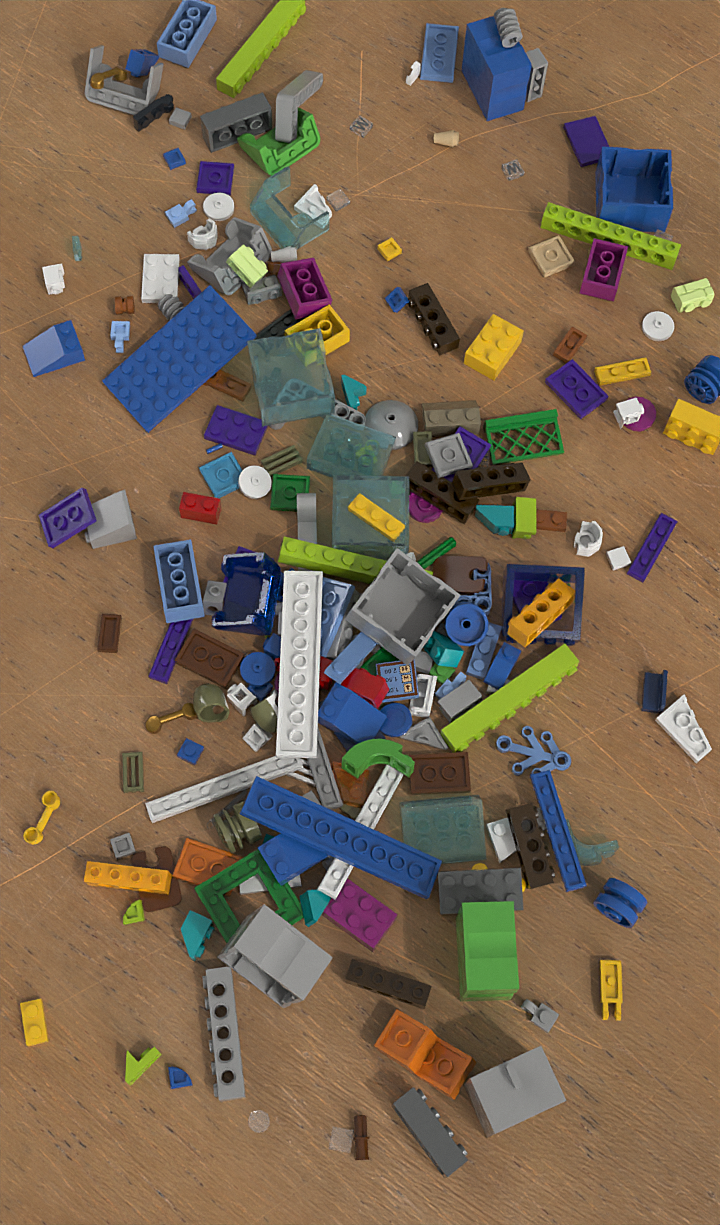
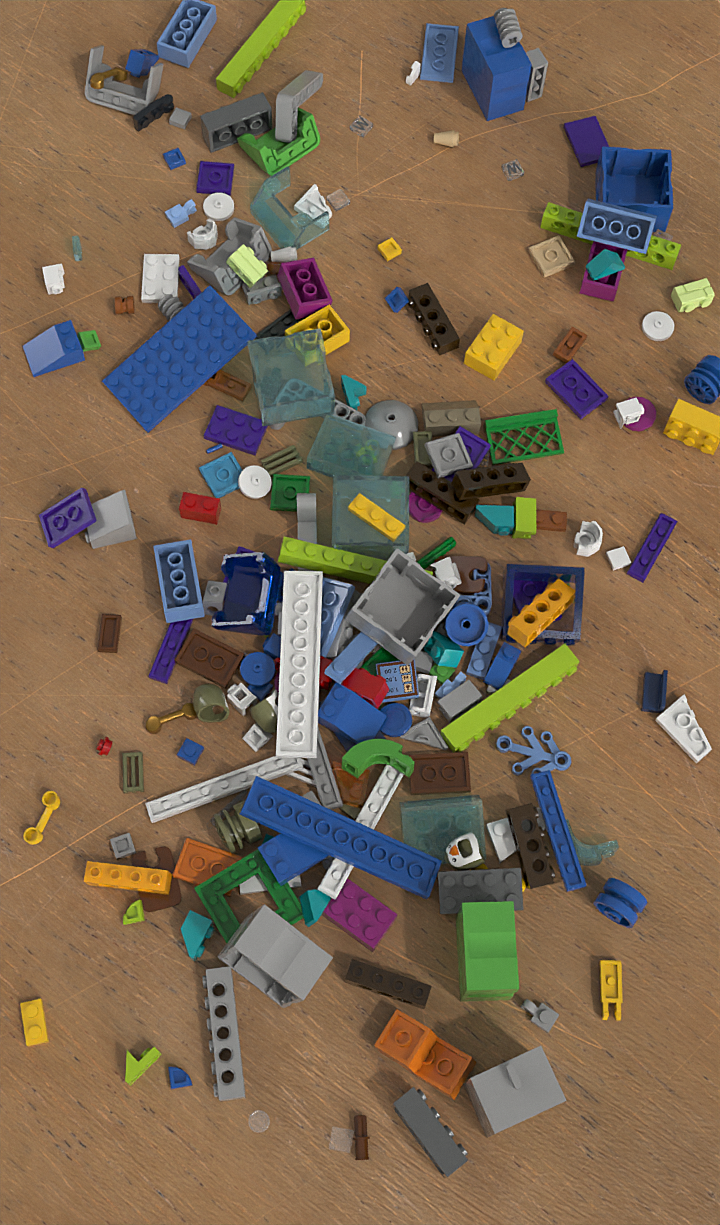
light blue plate [110,321,130,353] -> none
yellow tile [594,358,651,386] -> none
none -> bright green plate [77,330,101,352]
none -> red plate [96,736,113,756]
none -> white window [430,557,462,589]
none -> piece [444,832,485,870]
none -> medium blue brick [577,199,657,254]
none -> teal slope [586,249,625,281]

